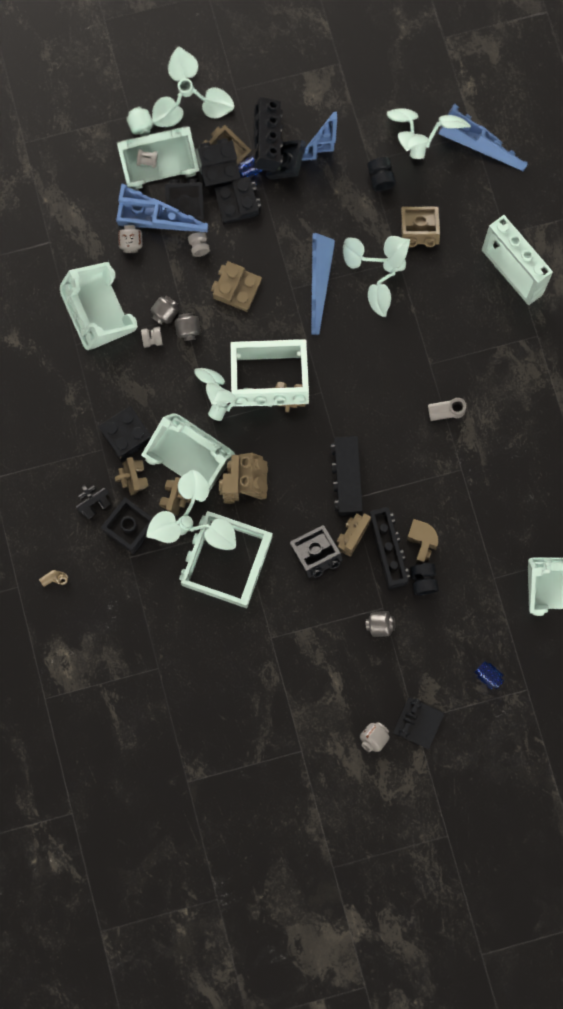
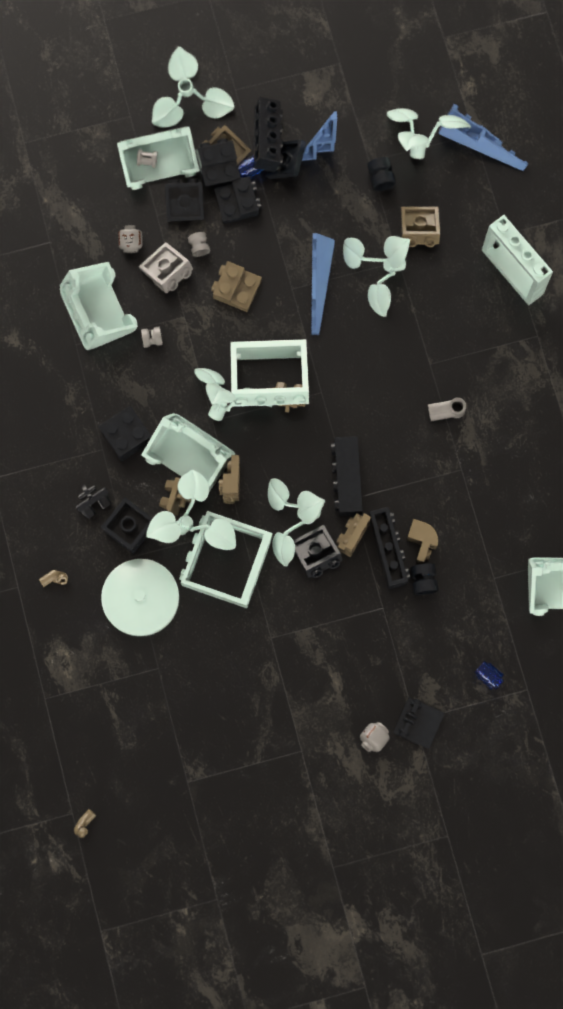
dark tan hips [115,457,148,496] -> none
medium blue wedge [116,184,208,232] -> none
light aqua head [127,107,154,136] -> none
flat silver head [151,296,179,324] -> none
flat silver head [175,313,201,341] -> none
dark tan plate [238,453,268,499] -> none
flat silver head [366,611,395,637] -> none
none -> dark tan arm [74,809,96,838]
none -> light aqua dish [101,559,179,636]
none -> light grey plate [139,242,193,294]
none -> light aqua plant [268,478,325,567]

